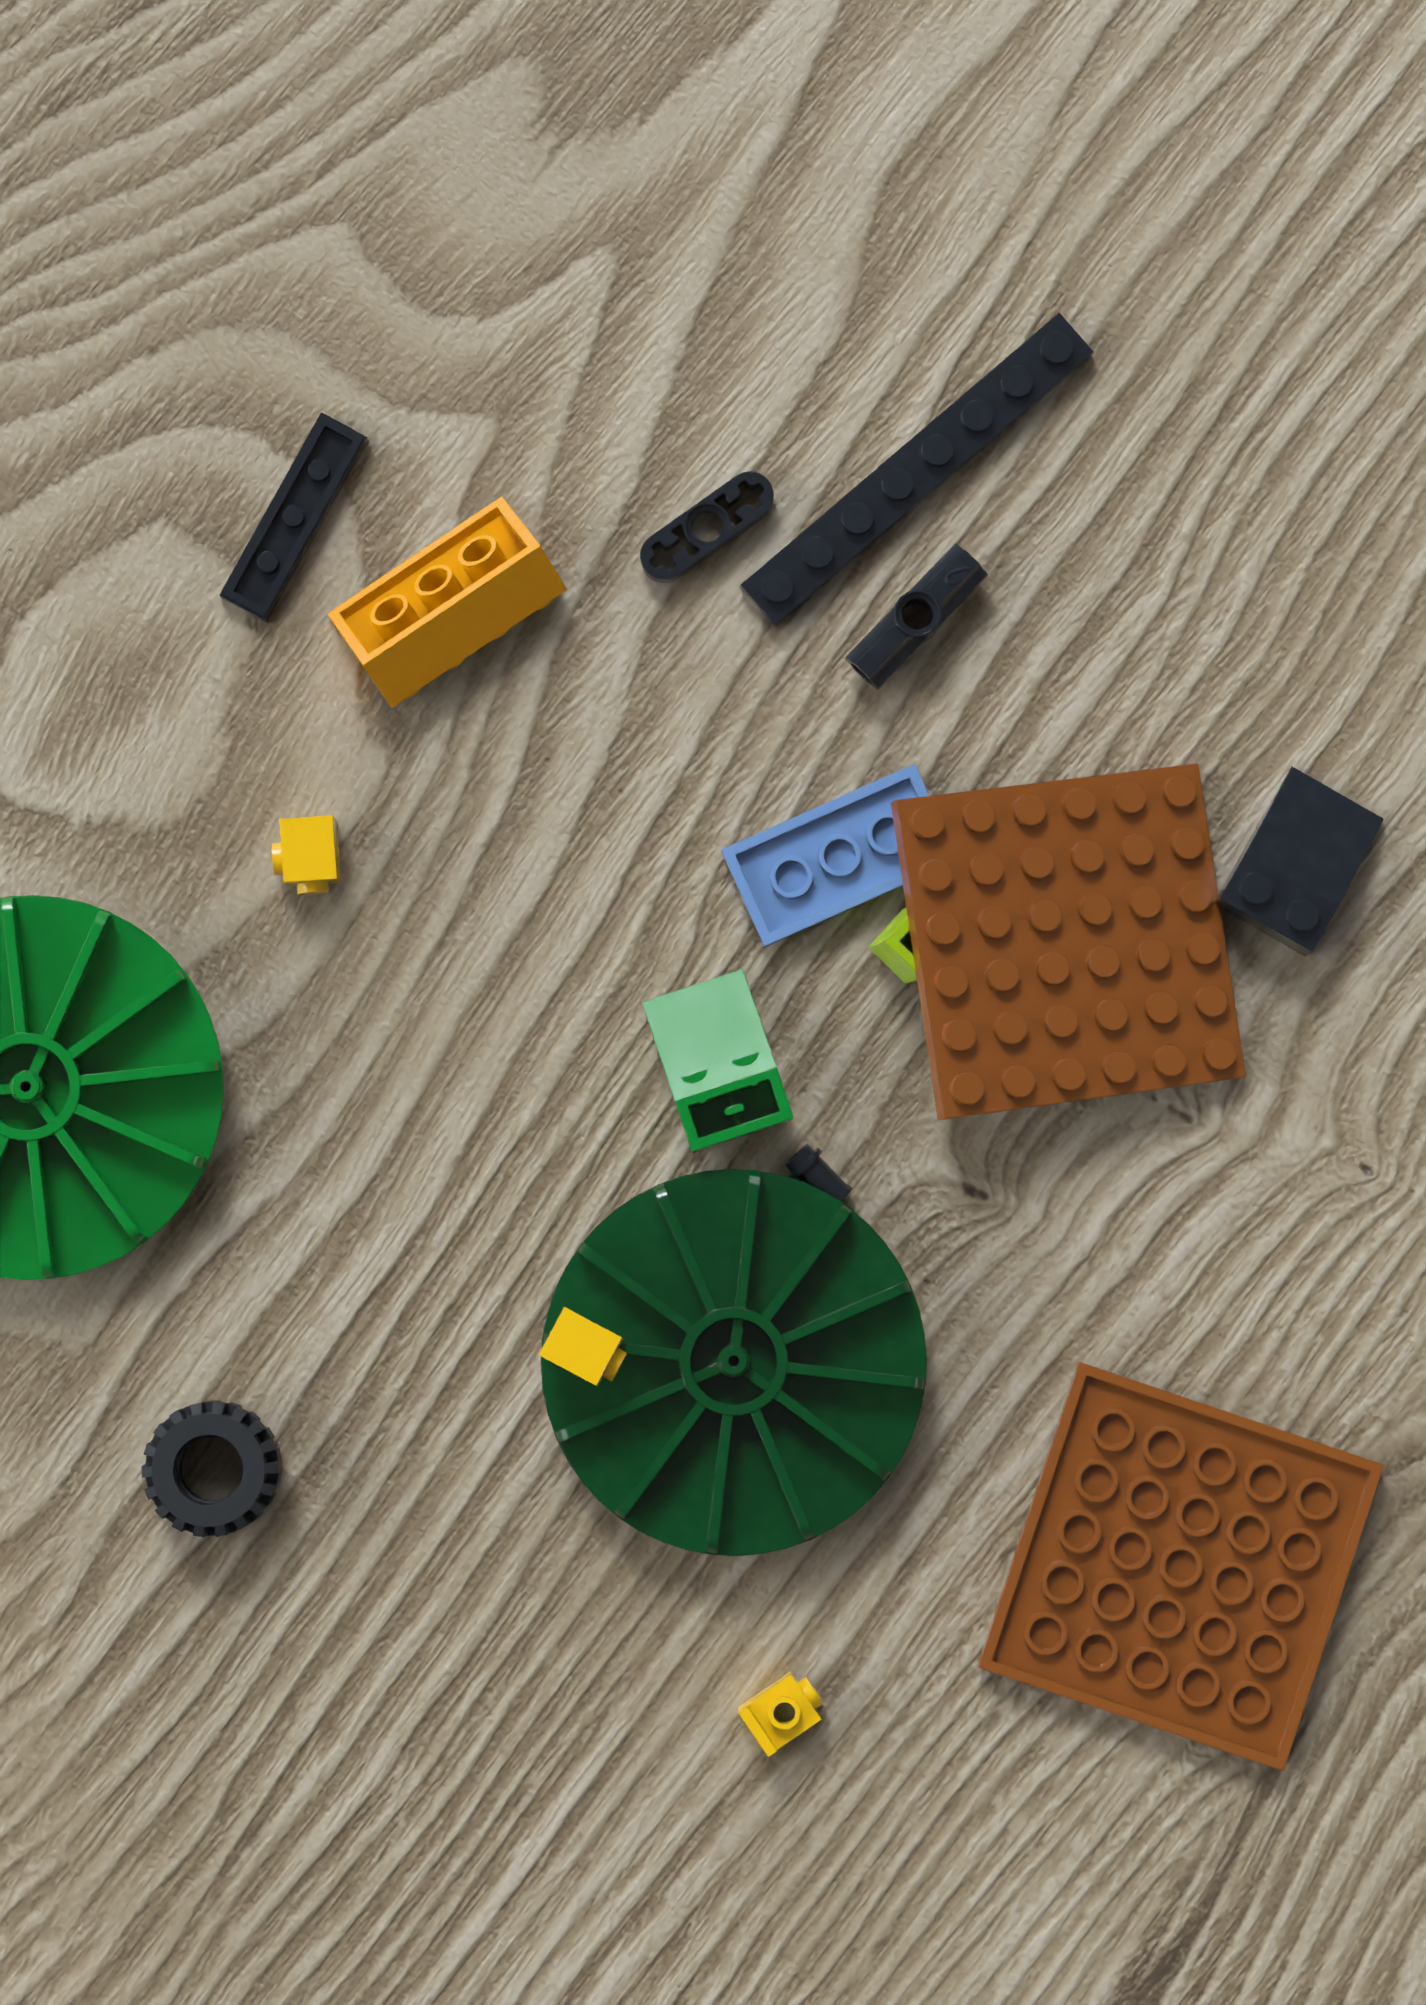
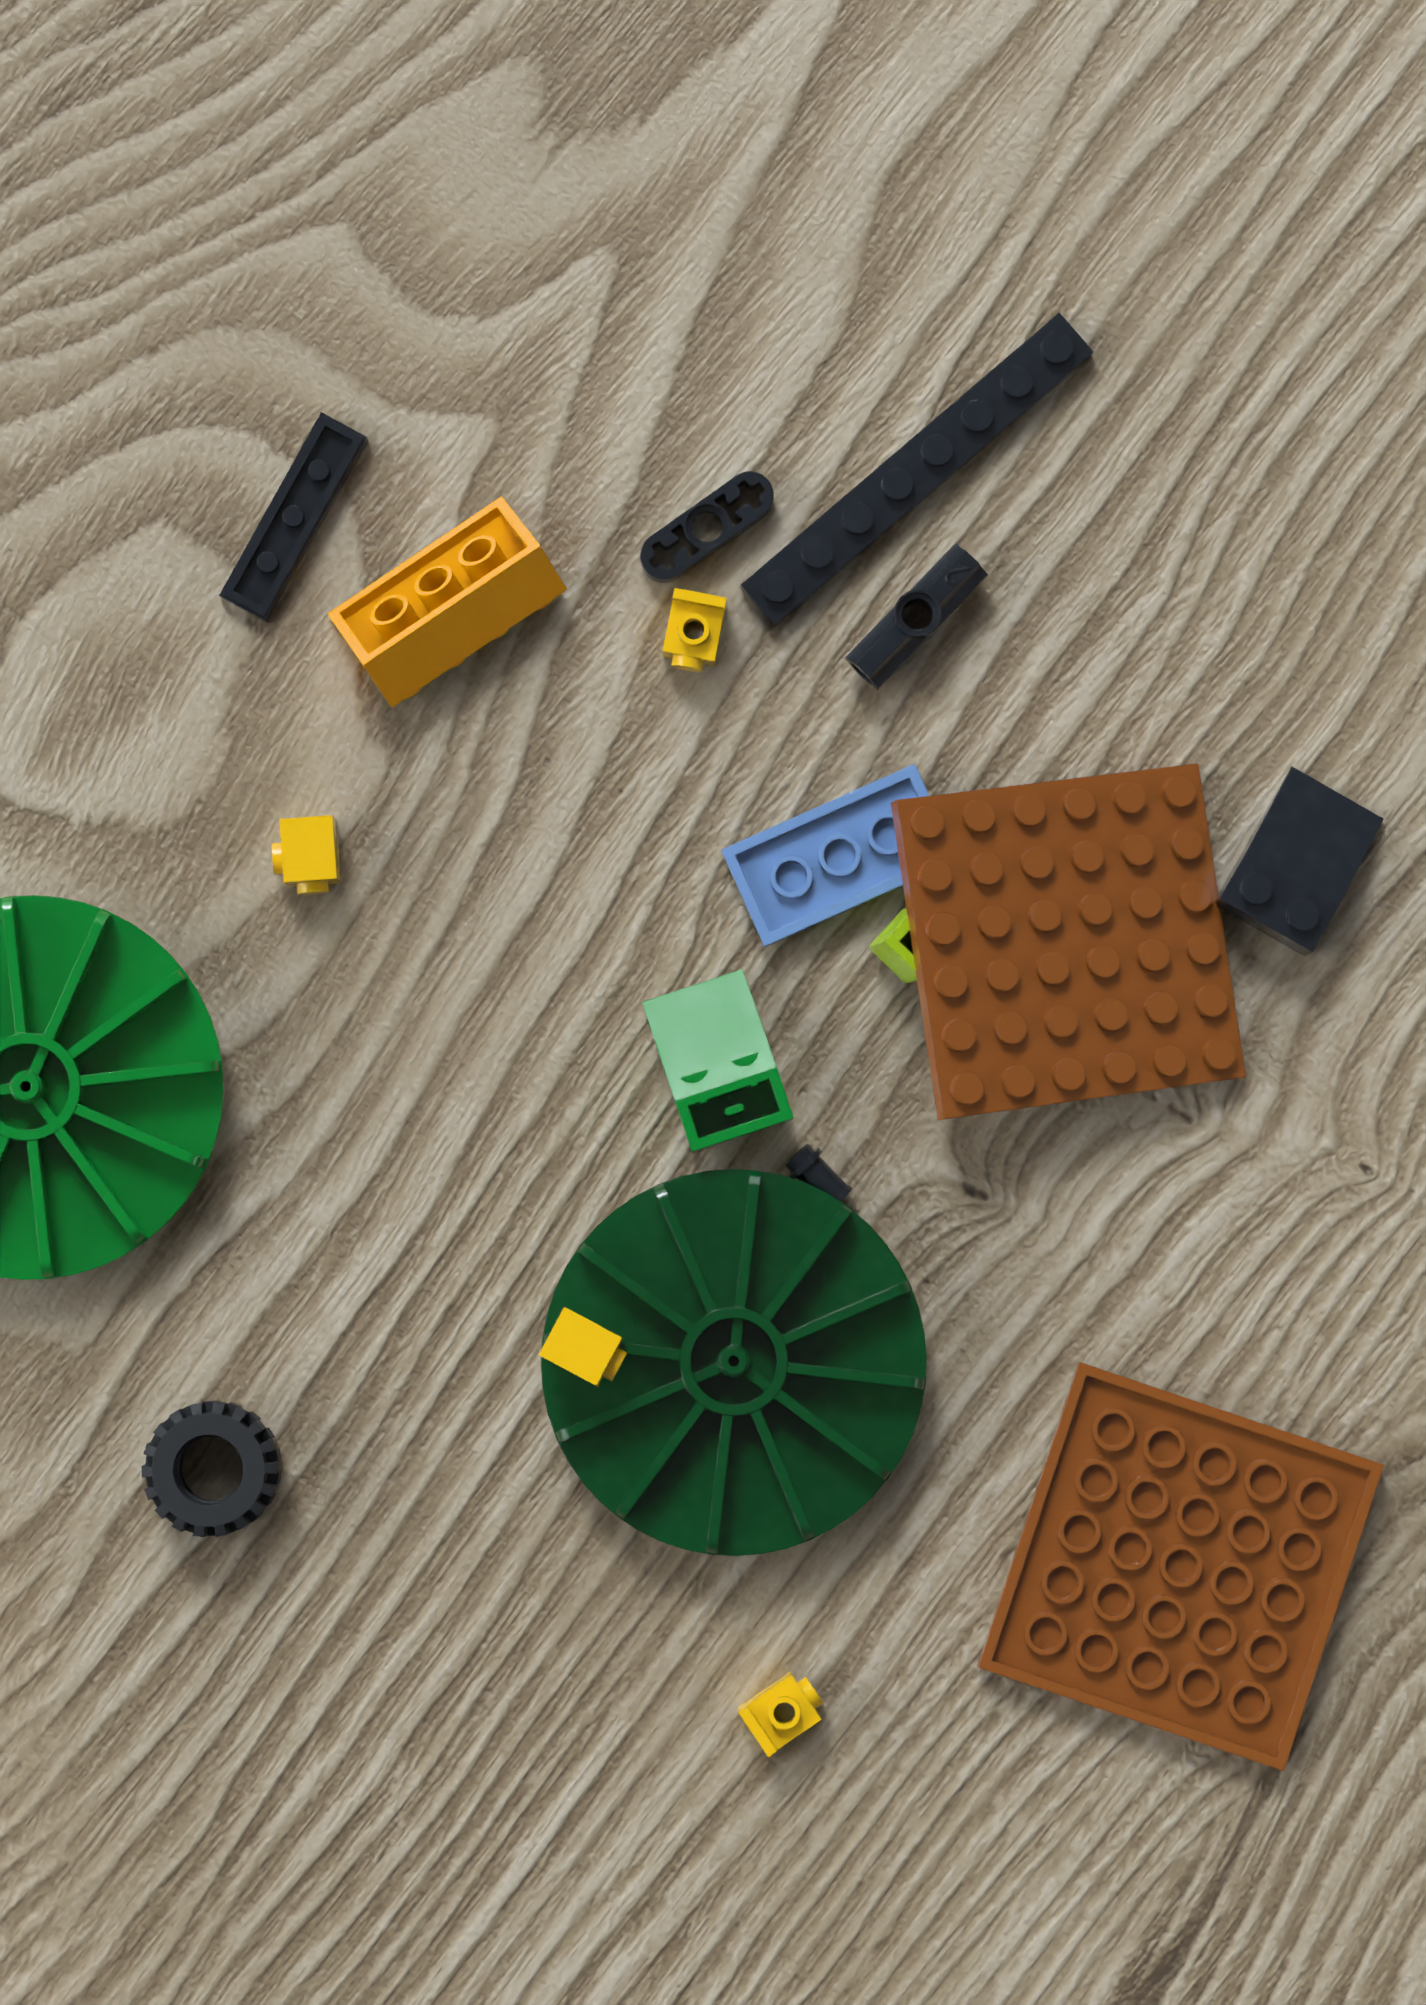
none -> yellow brick [663,588,727,672]

